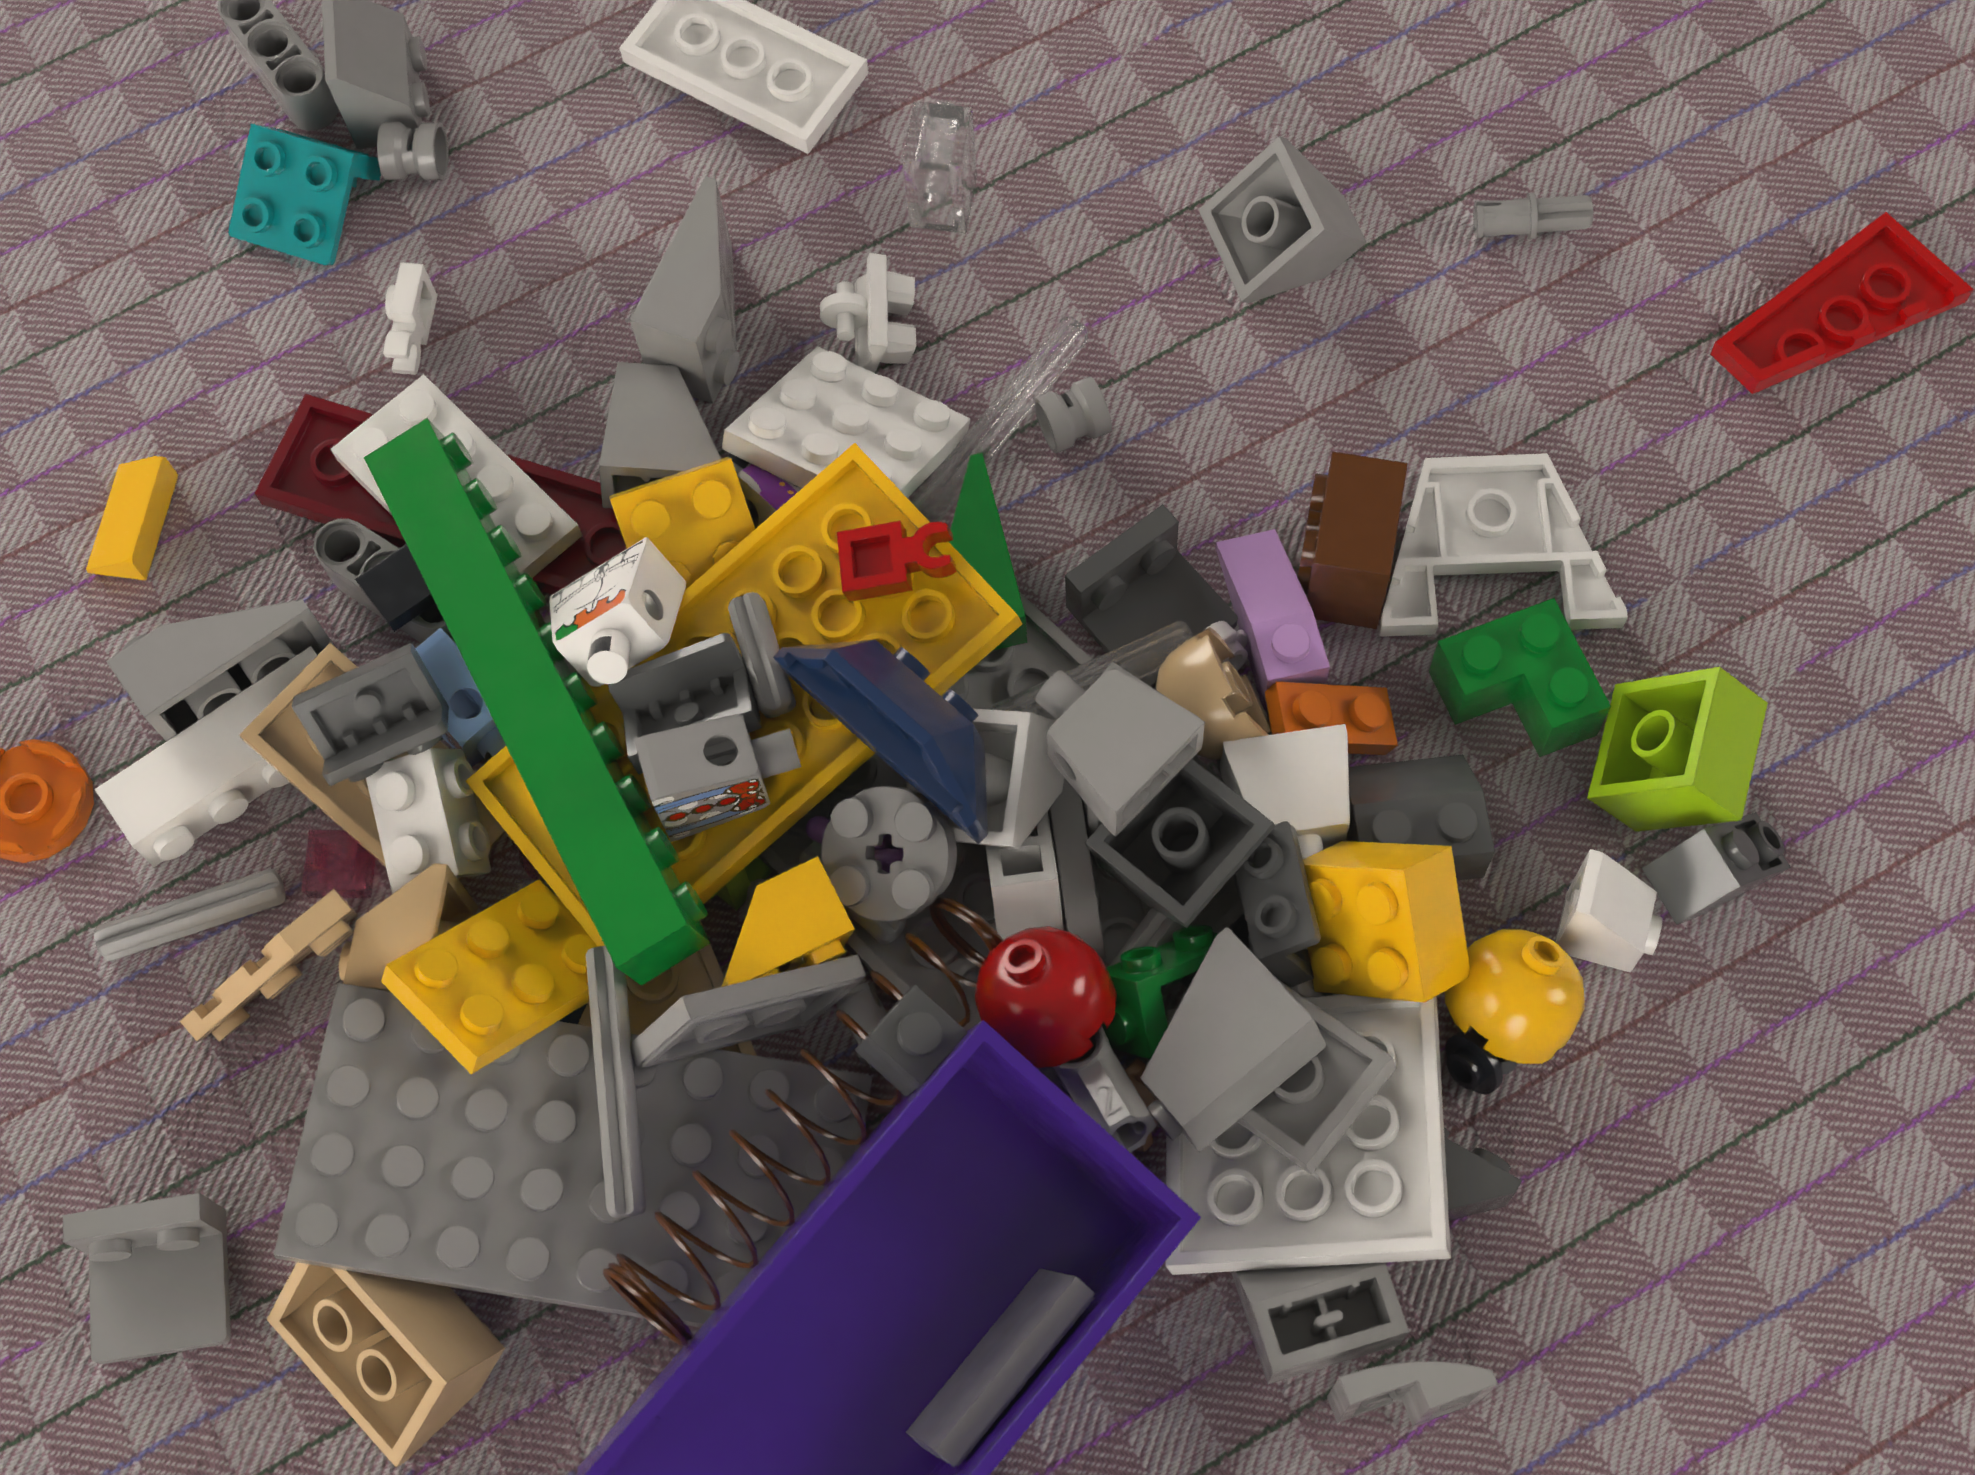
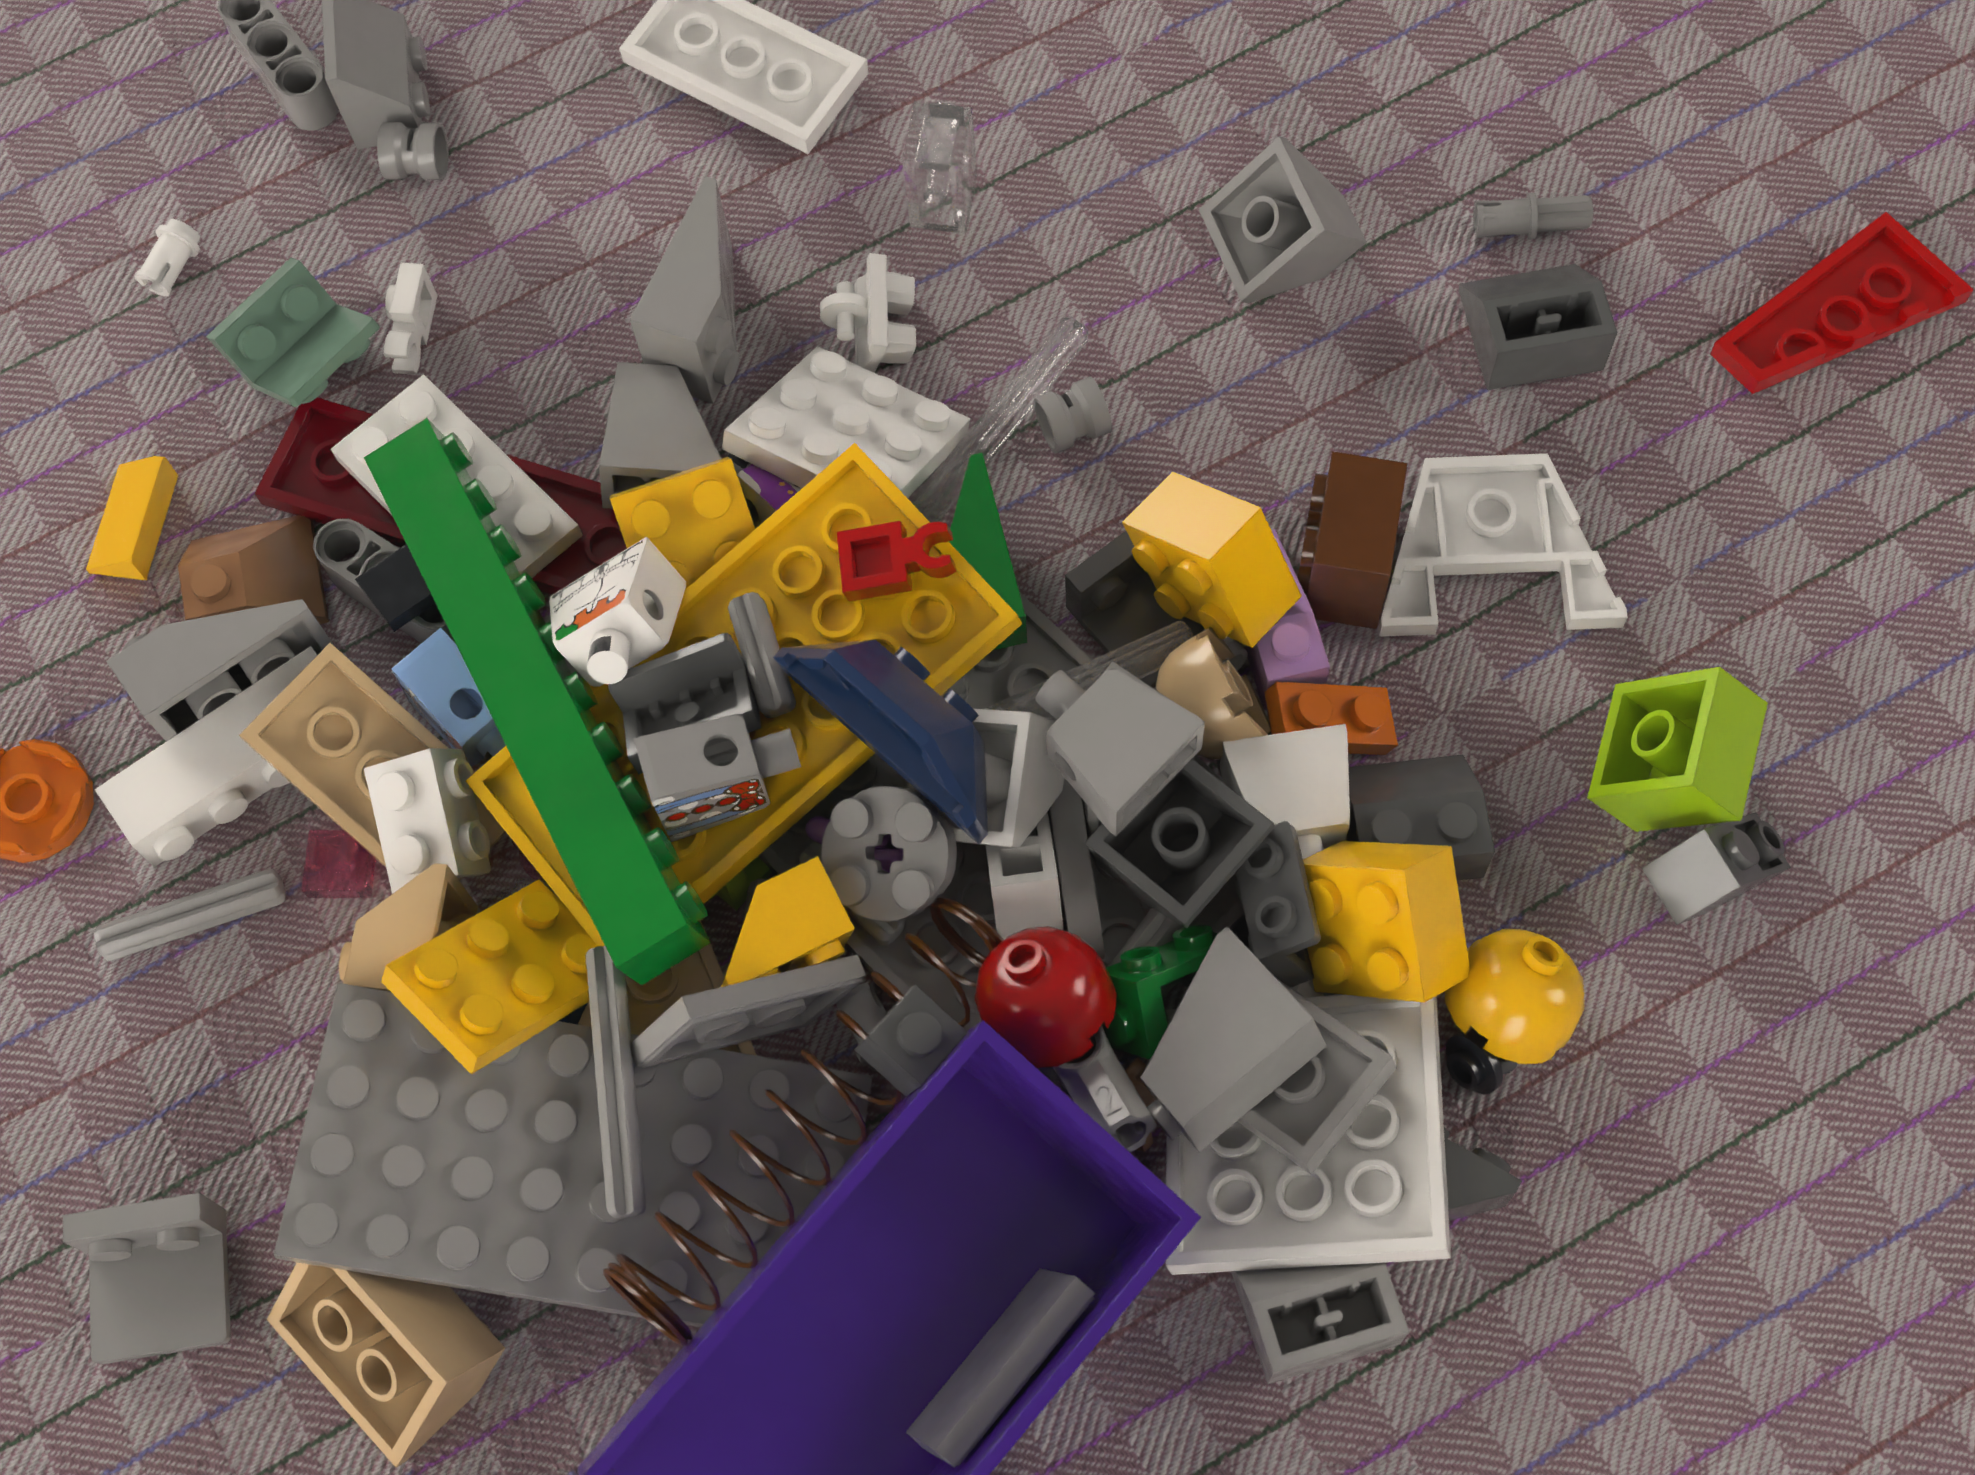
tan plate [180,889,357,1042] -> none
teal bracket [228,124,381,266] -> none
dark grey bracket [292,643,449,786] -> none
light grey slope [1327,1361,1498,1427] -> none
green brick [1429,598,1611,757] -> none
white slope [1555,849,1663,973] -> none
none -> white pin [134,219,201,296]
none -> medium nougat slope [178,515,329,624]
none -> sand green bracket [206,258,380,407]
none -> yellow brick [1122,472,1302,648]
none -> dark grey slope [1458,264,1618,390]

